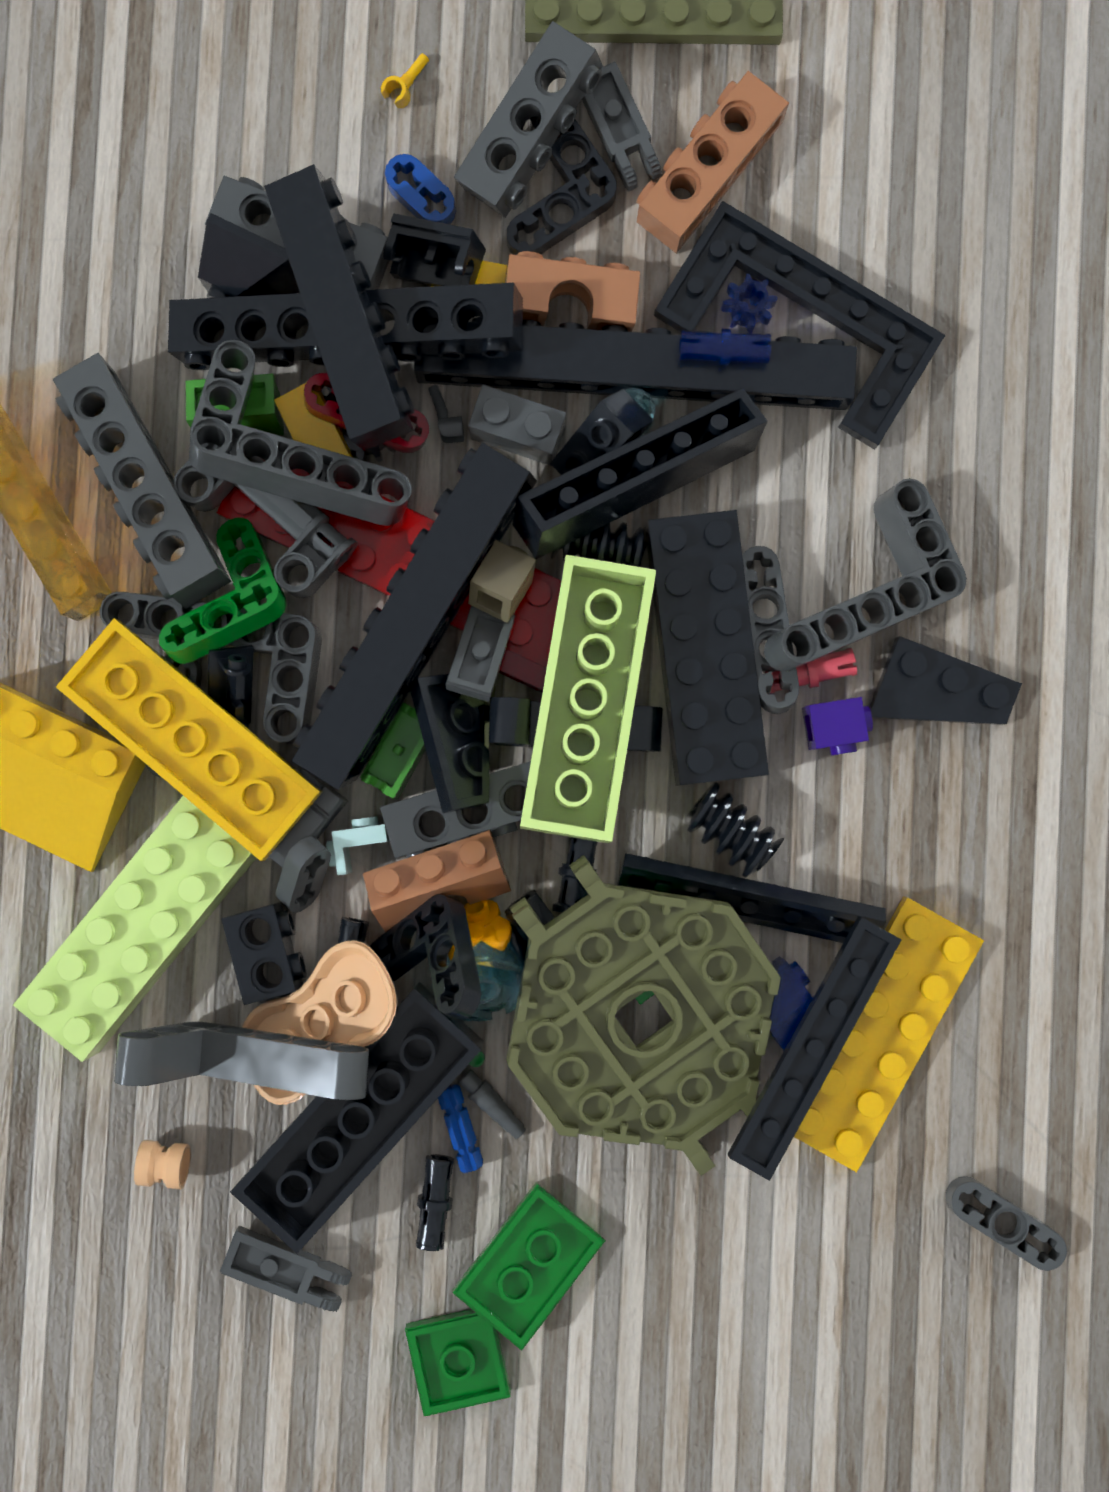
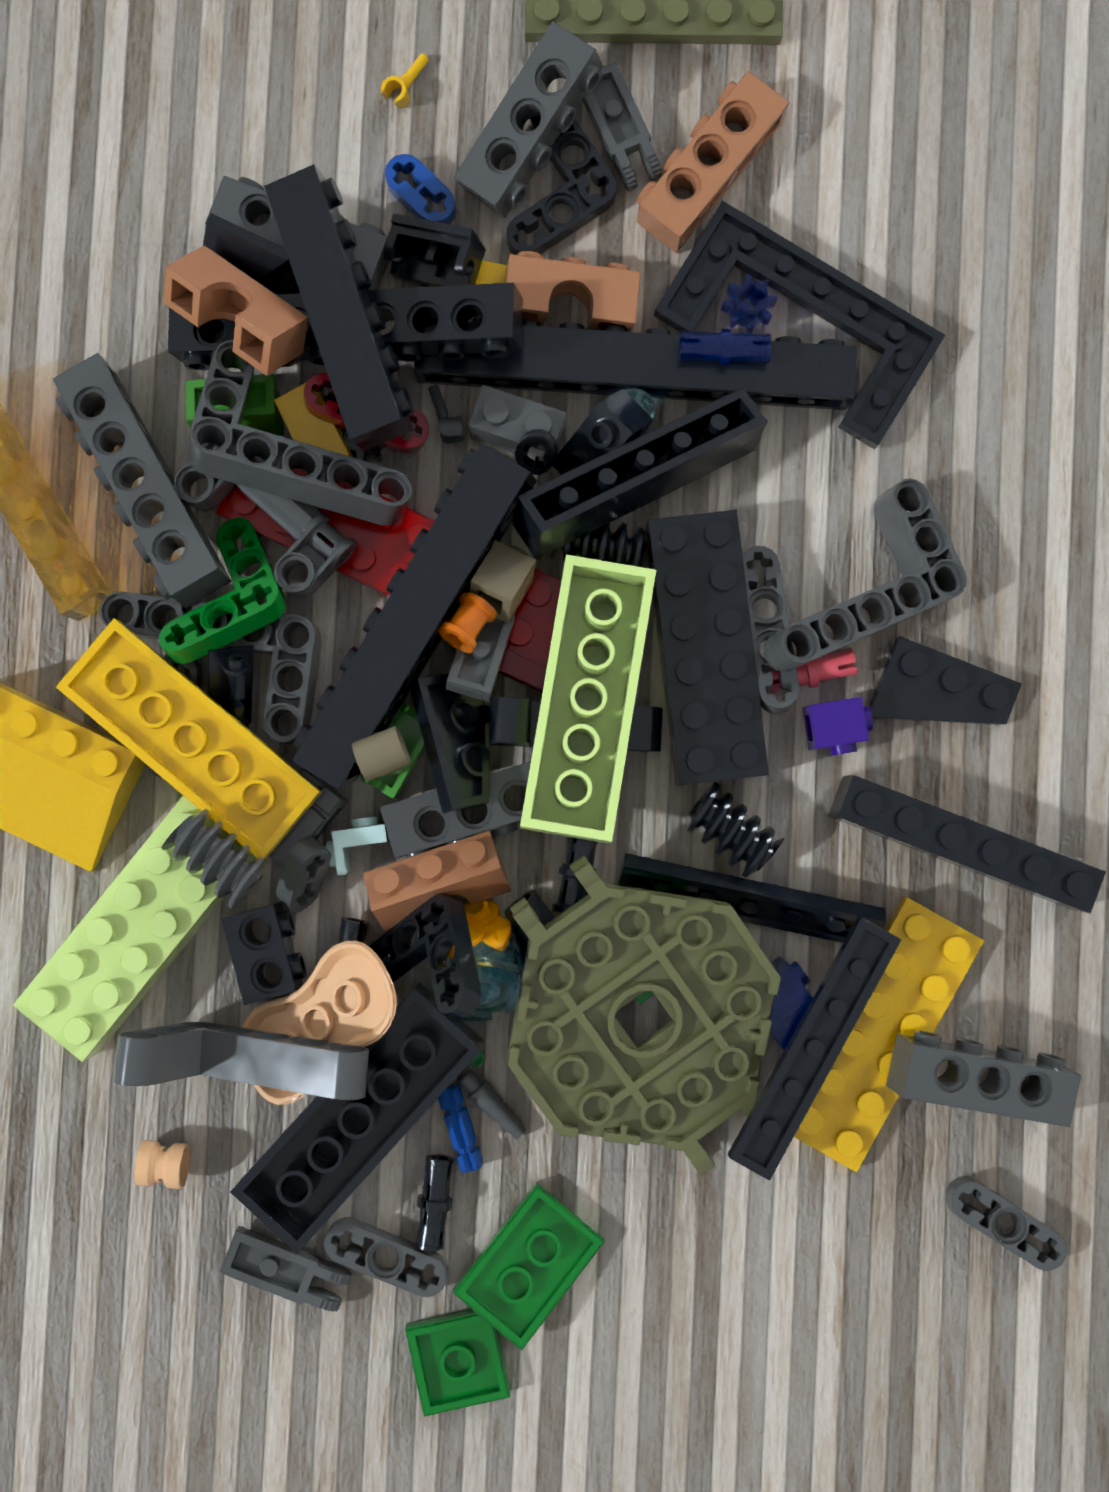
none -> dark grey piece [161,809,265,909]
none -> nougat arch [164,245,309,376]
none -> dark grey beam [324,1217,448,1297]
none -> dark tan piece [352,726,411,782]
none -> orange bush [438,592,497,653]
none -> black bush [515,429,558,475]
none -> black brick [828,775,1106,914]
none -> dark grey brick [886,1030,1081,1127]

